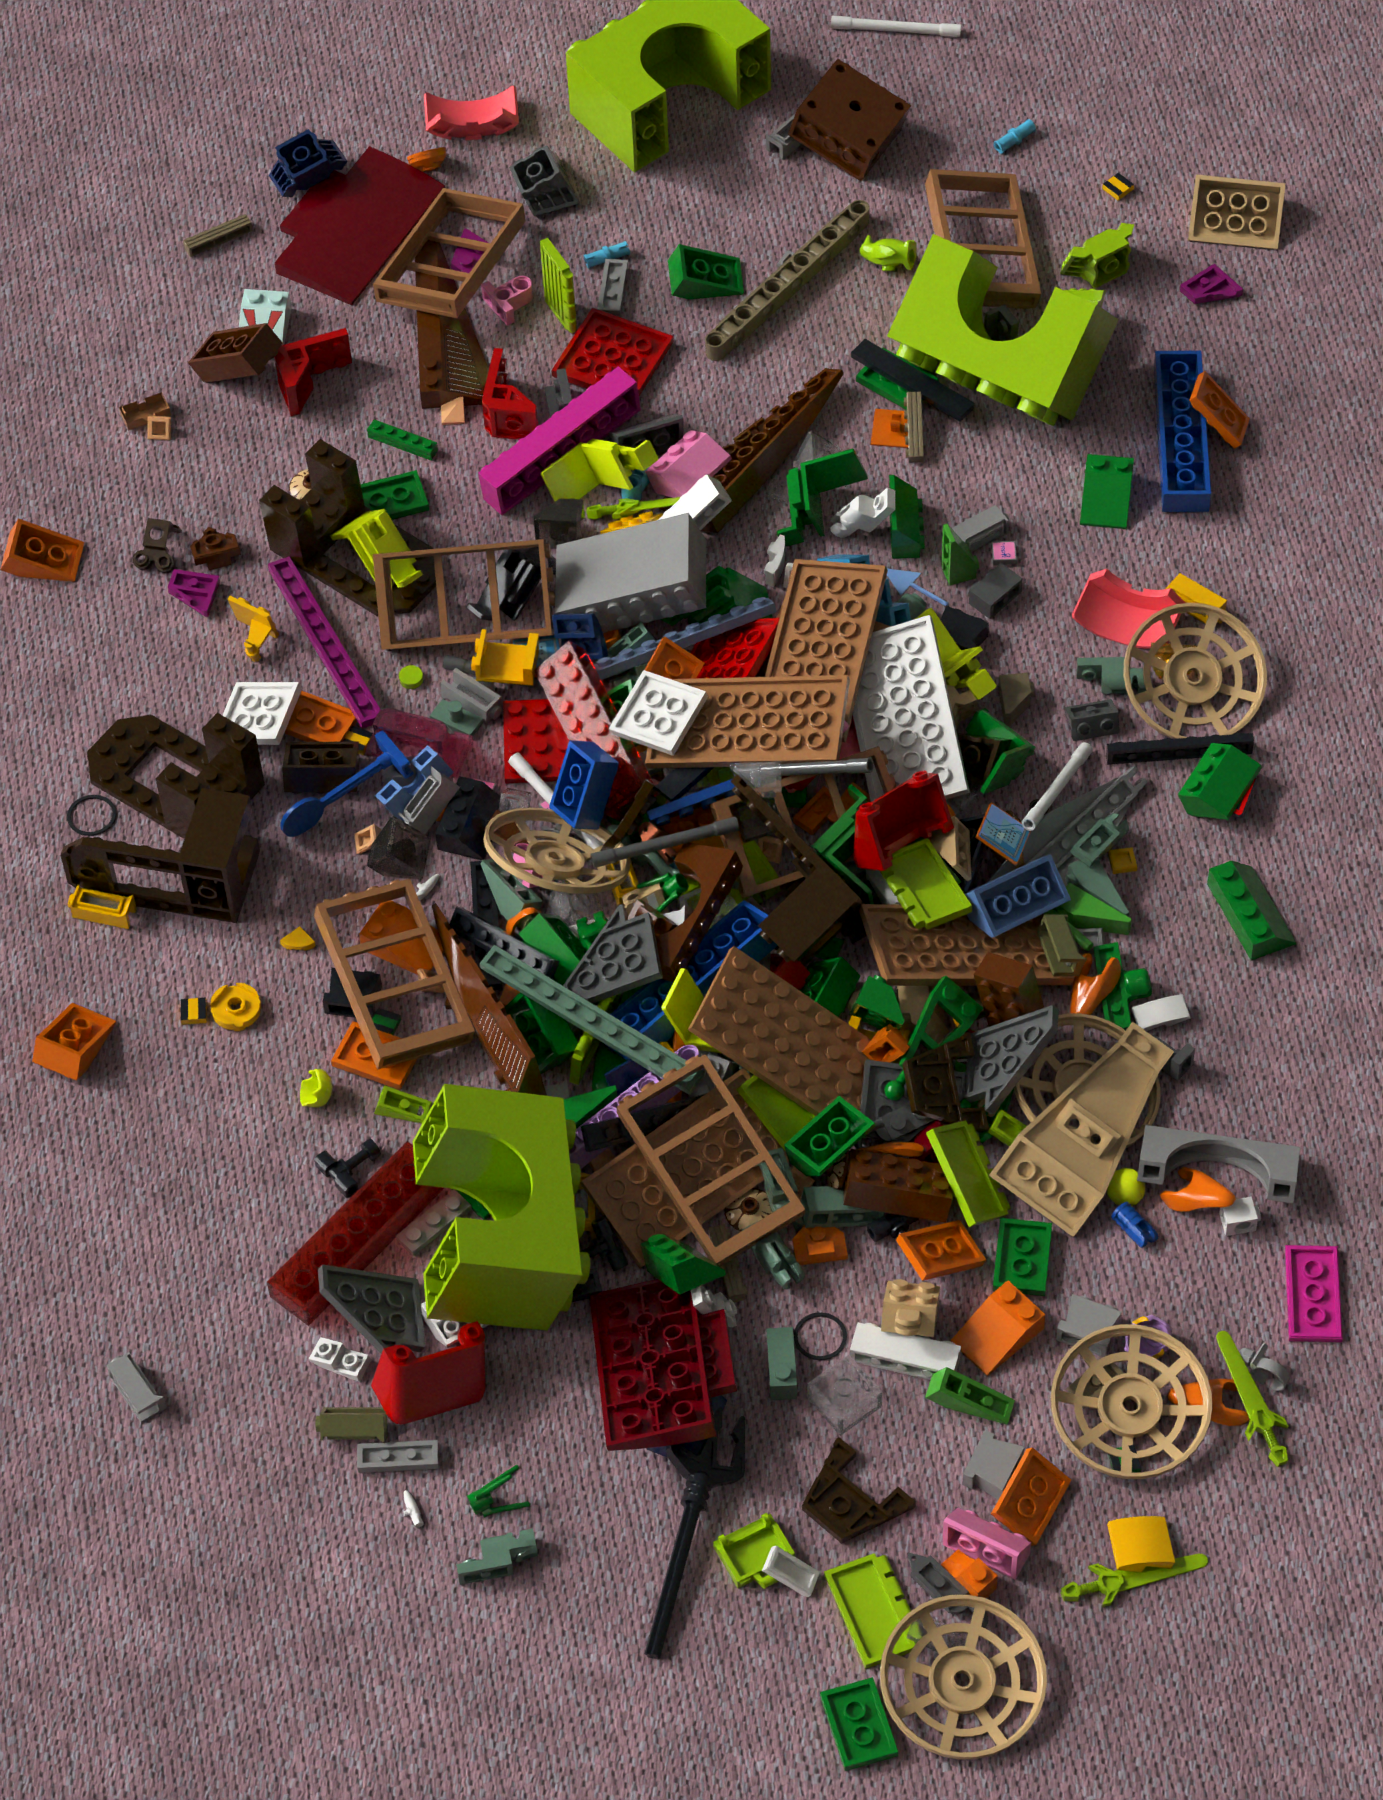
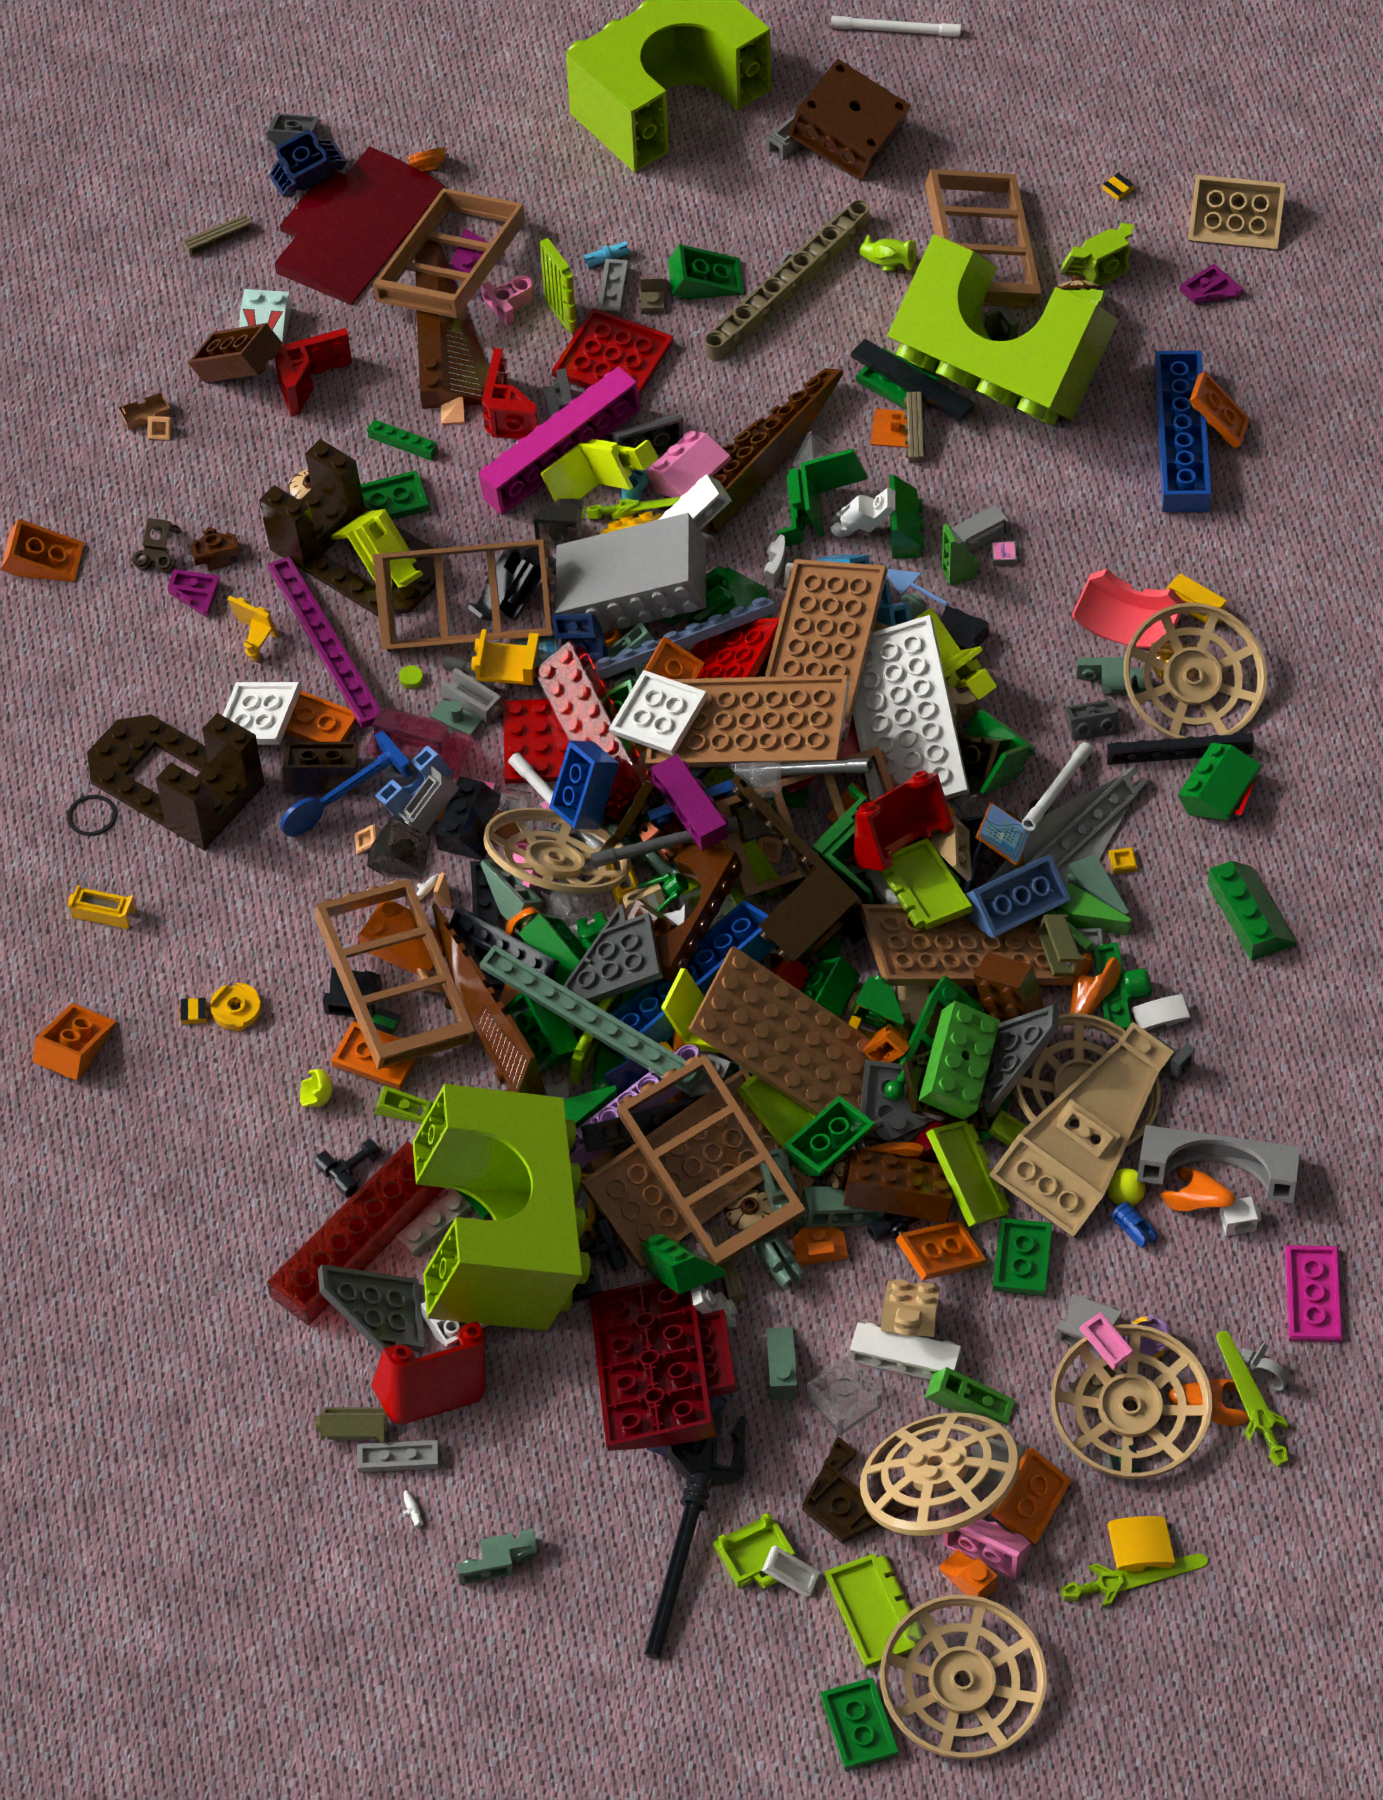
dark brown bracket [60,788,260,923] -> none
light grey window [106,1352,167,1423] -> none
yellow tile [280,926,316,951] -> none
white slope [309,1337,372,1382] -> none
tile [342,726,374,755] -> none
coral panel [424,86,519,140] -> none
green plant [467,1465,530,1517] -> none
dark grey slope [509,145,580,216] -> none
orange plate [793,786,834,835] -> none
black piece [794,1312,847,1360] -> none
dark grey plate [908,1553,988,1634] -> none
orange slope [950,1280,1045,1376] -> none
dark grey brick [969,563,1023,619] -> none
medium azure pin [993,119,1036,154] -> none
dark tan slope [998,673,1035,727] -> none
sand green plate [1070,813,1129,867] -> none
green slope [1080,454,1134,529] -> none
none -> dark grey slope [268,114,319,148]
none -> light nougat slope [433,872,452,908]
none -> dark tan slope [640,277,664,313]
none -> magenta brick [651,754,729,851]
none -> tan dish [860,1412,1020,1536]
none -> bright green brick [919,1001,1000,1120]
none -> reddish brown dish [1057,275,1101,290]
none -> bright pink tile [1079,1312,1135,1370]

